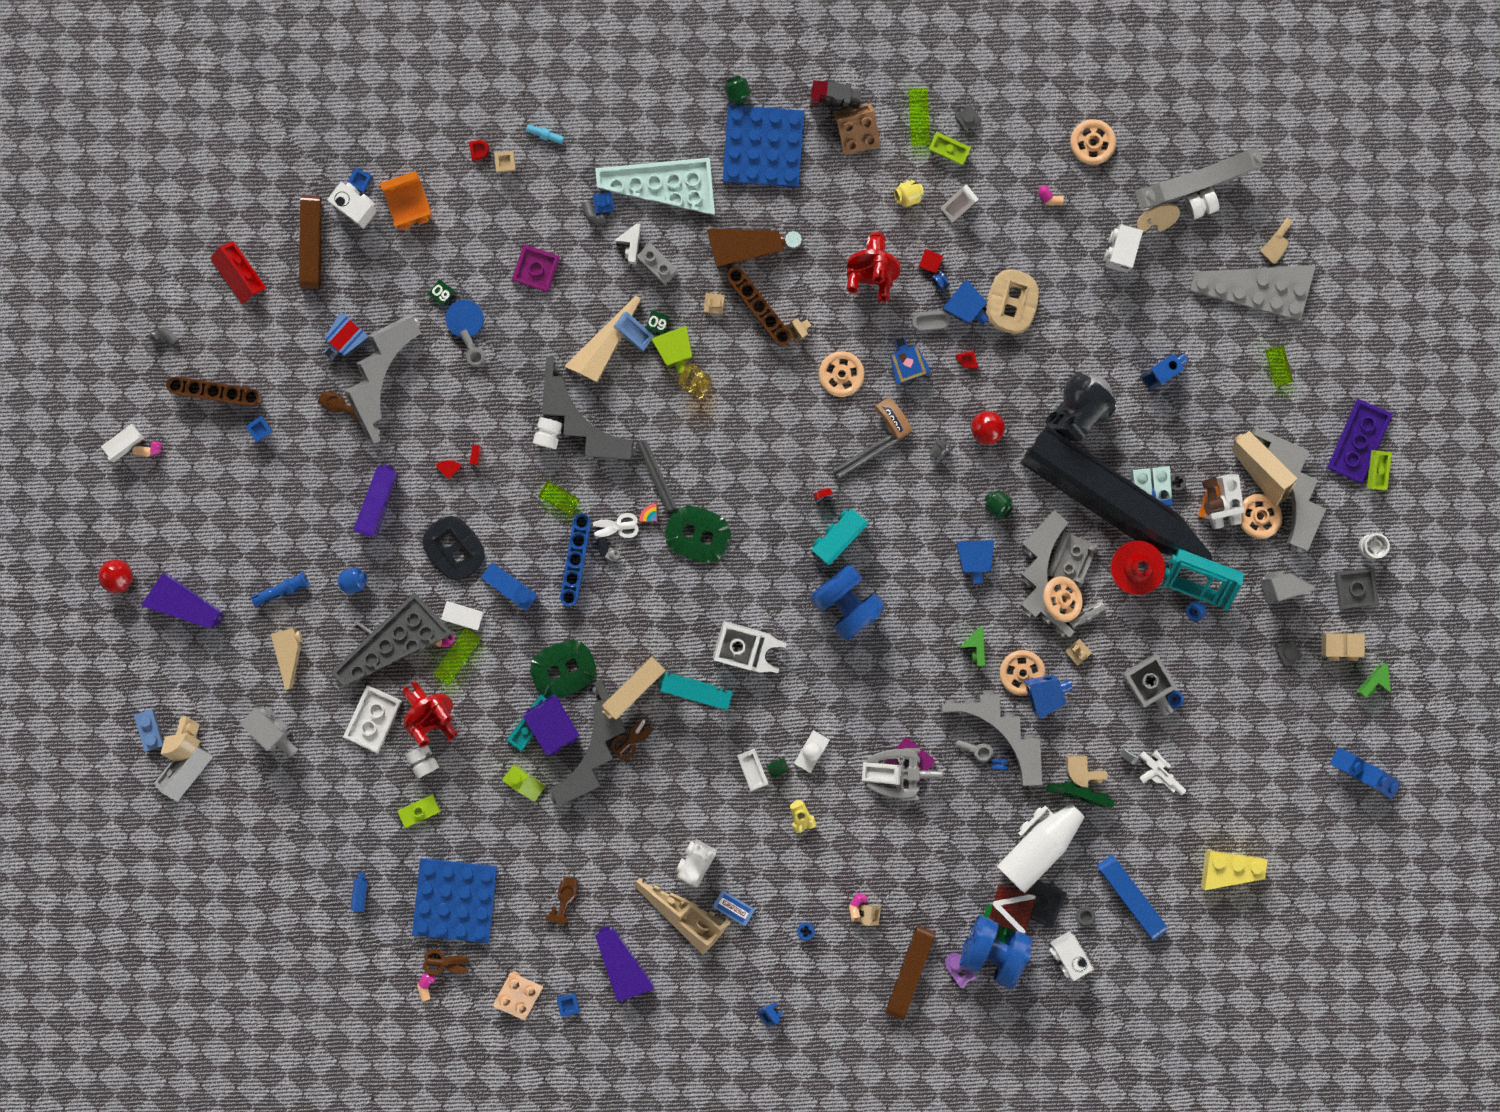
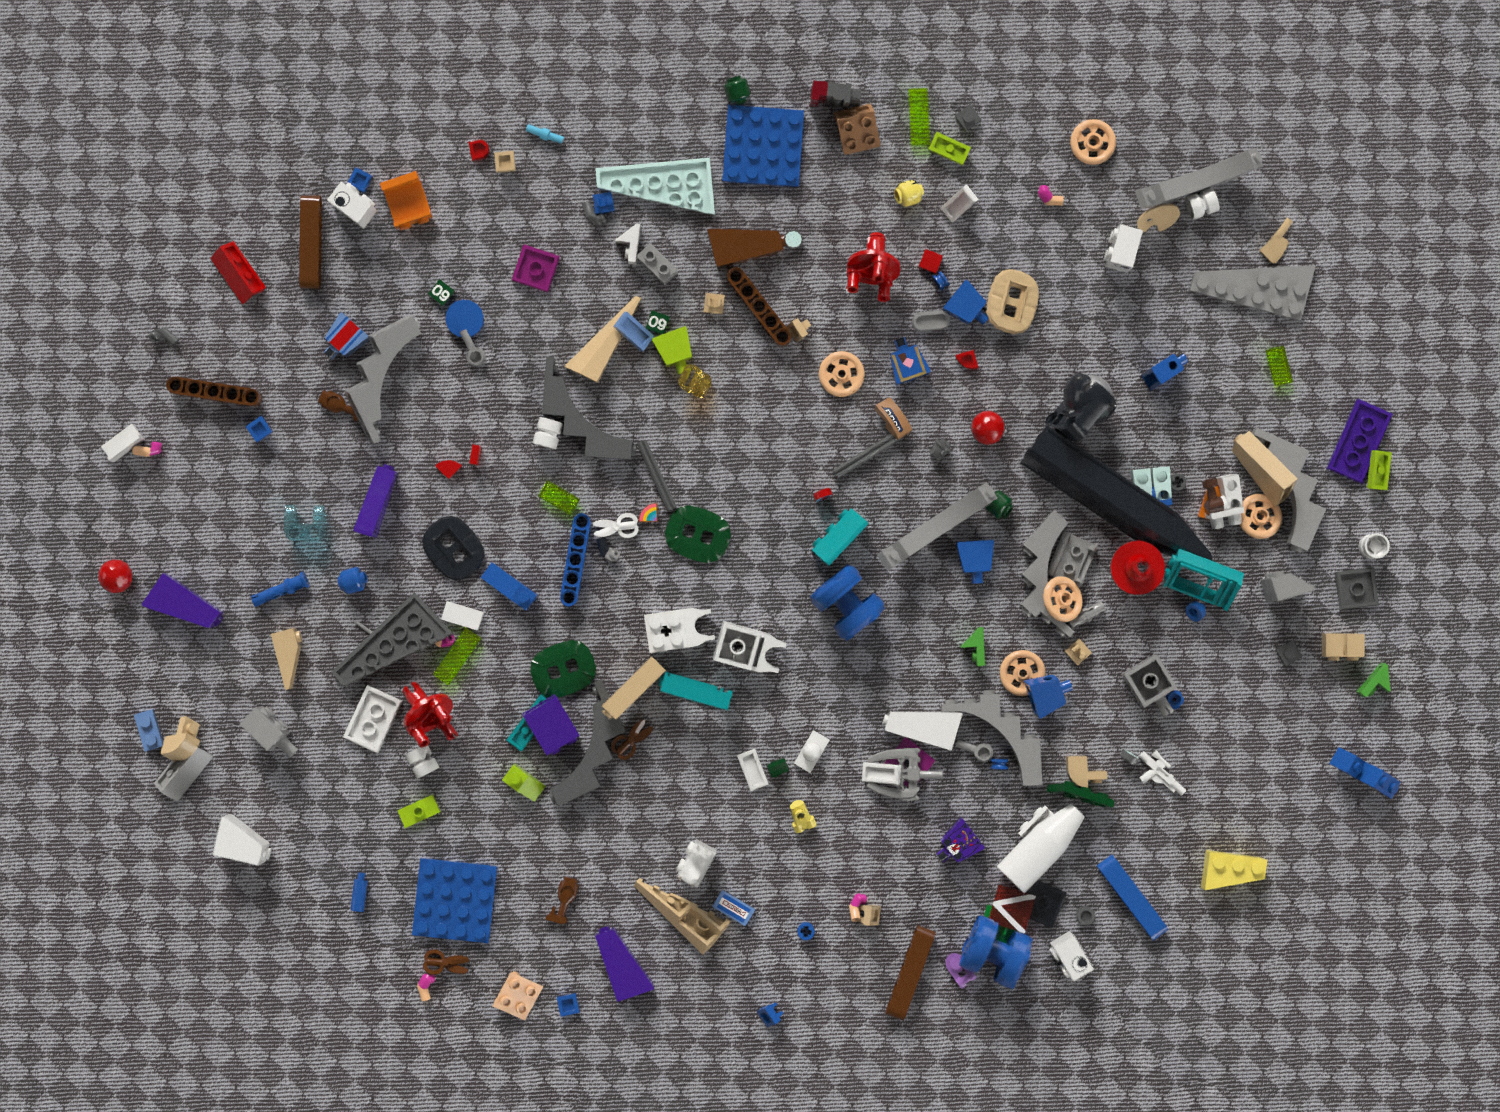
none -> white slope [213,814,271,865]
none -> clear light blue piece [284,504,326,542]
none -> white brick [644,608,715,653]
none -> light grey arch [877,482,997,571]
none -> white slope [882,711,962,751]
none -> dark purple torso [936,817,985,863]

